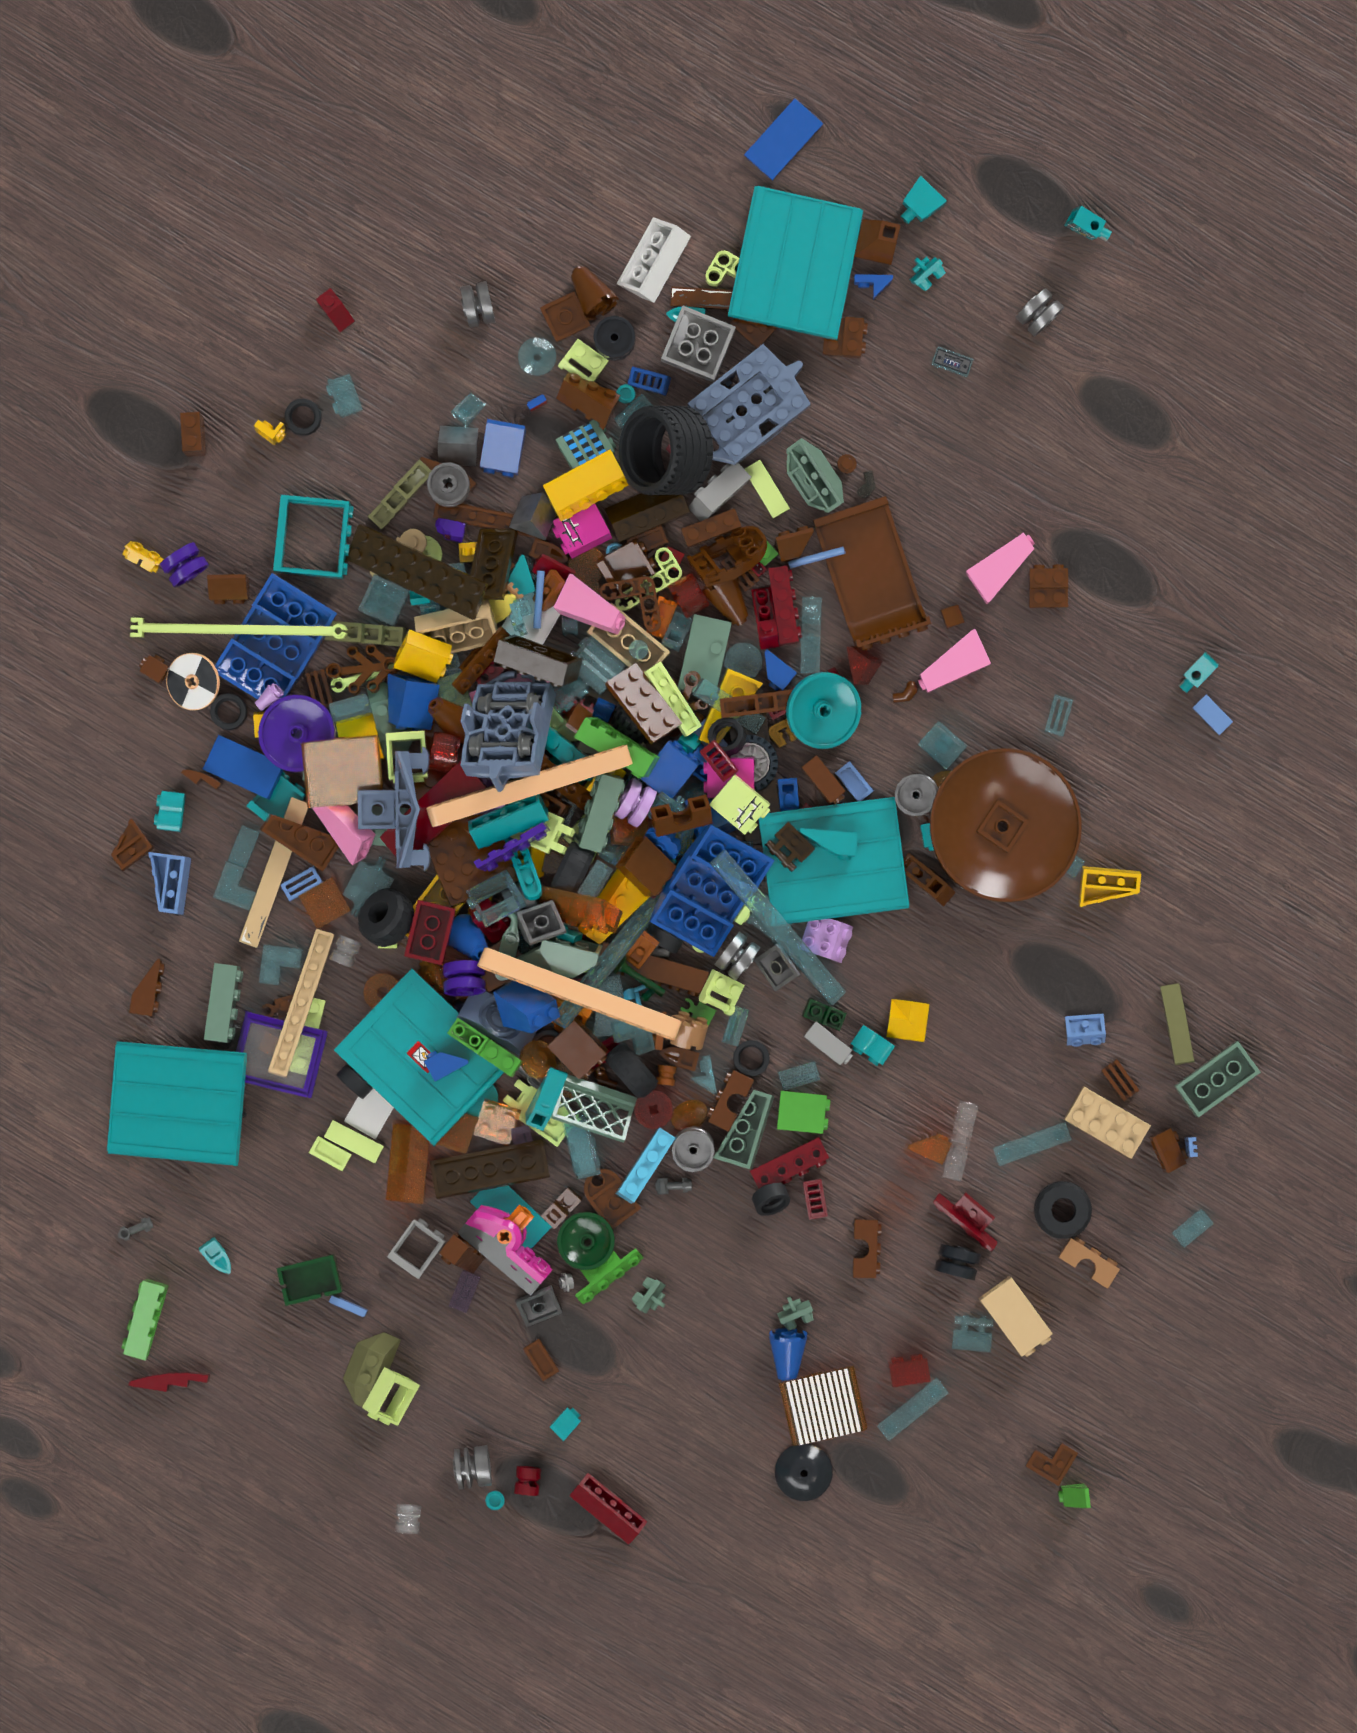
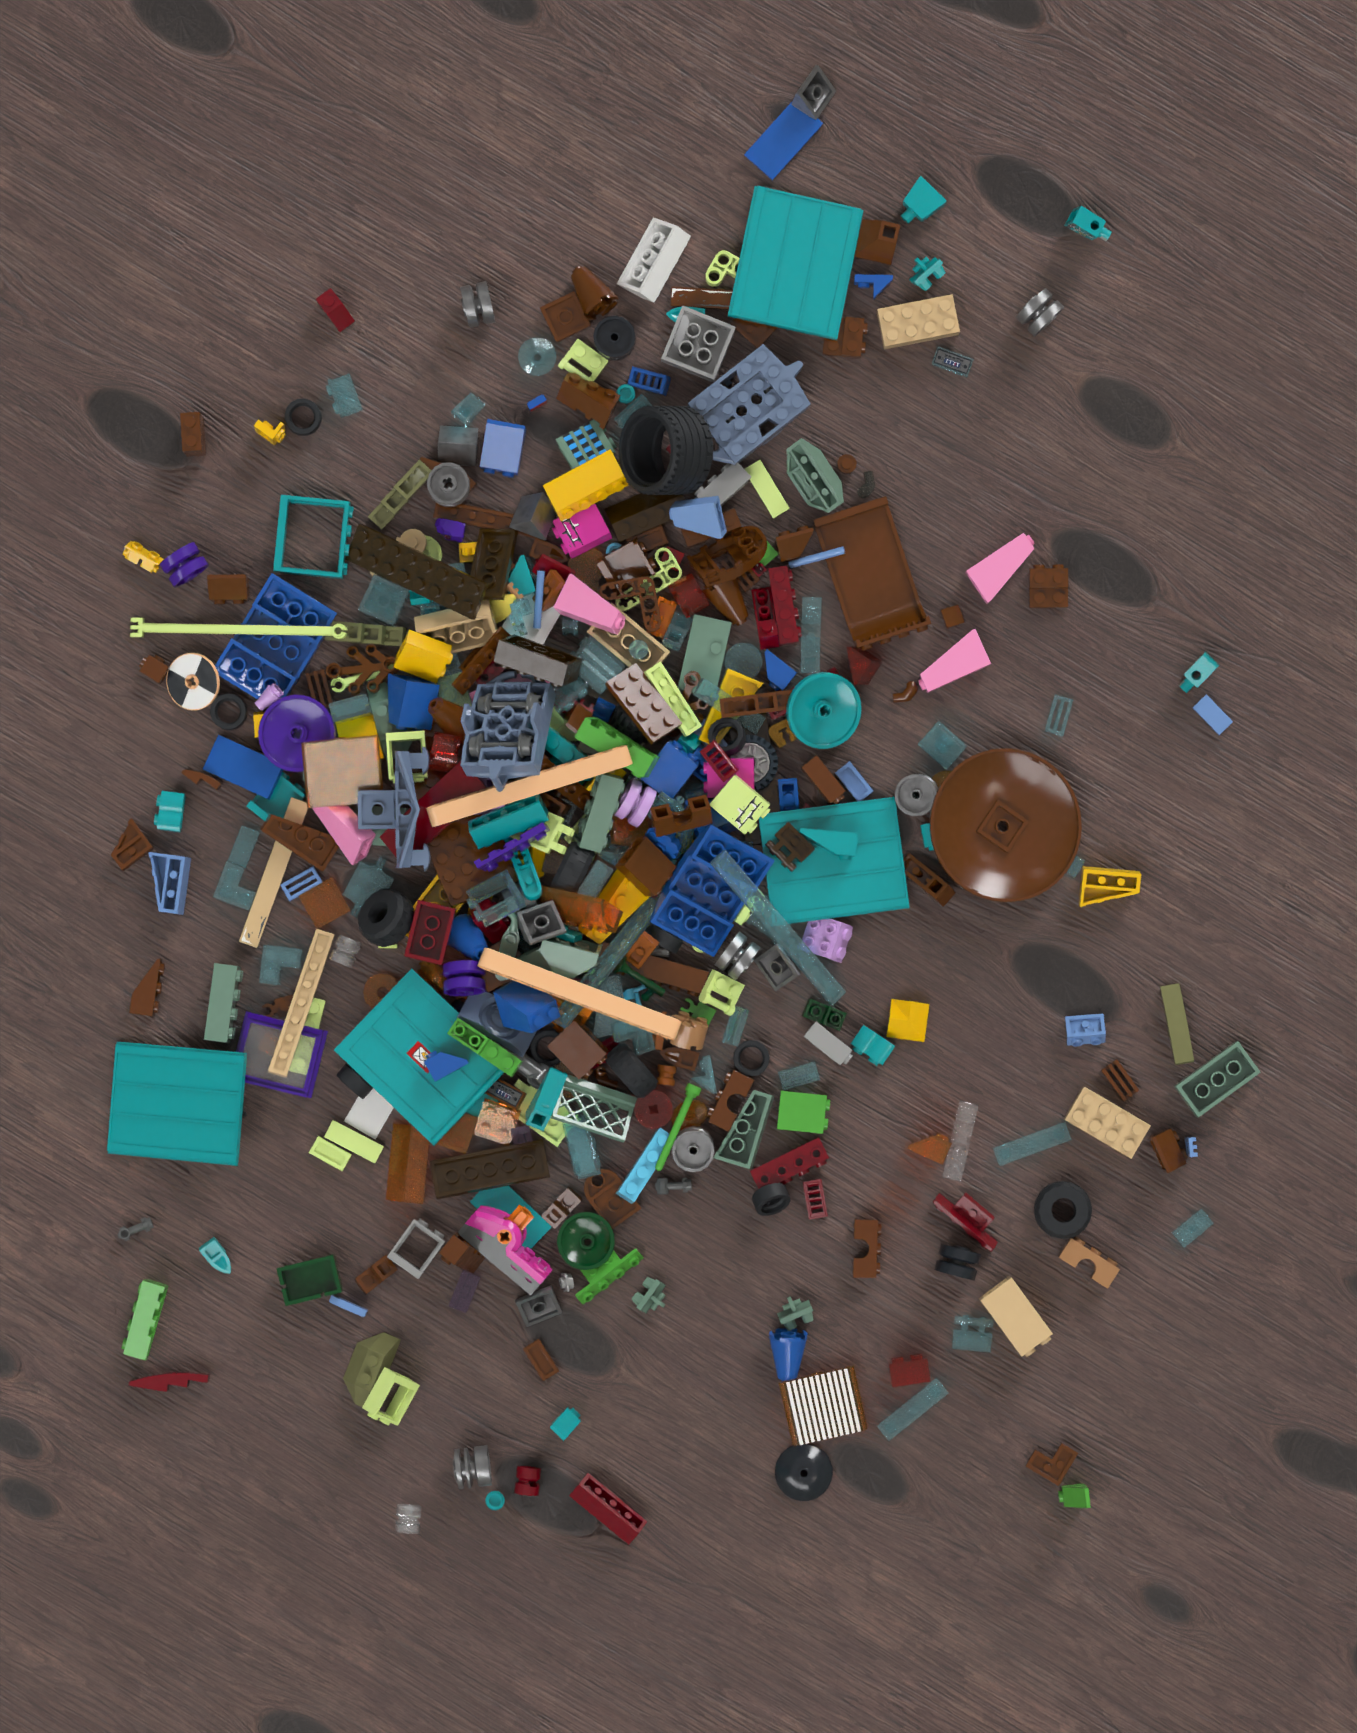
clear orange tile [520,1040,557,1079] -> none
none -> reddish brown slope [354,1255,398,1295]
none -> tile [485,1079,527,1111]
none -> bright green piece [655,1083,702,1171]
none -> medium blue slope [669,496,727,539]
none -> flat silver slope [791,65,836,120]
none -> tan brick [877,294,960,350]

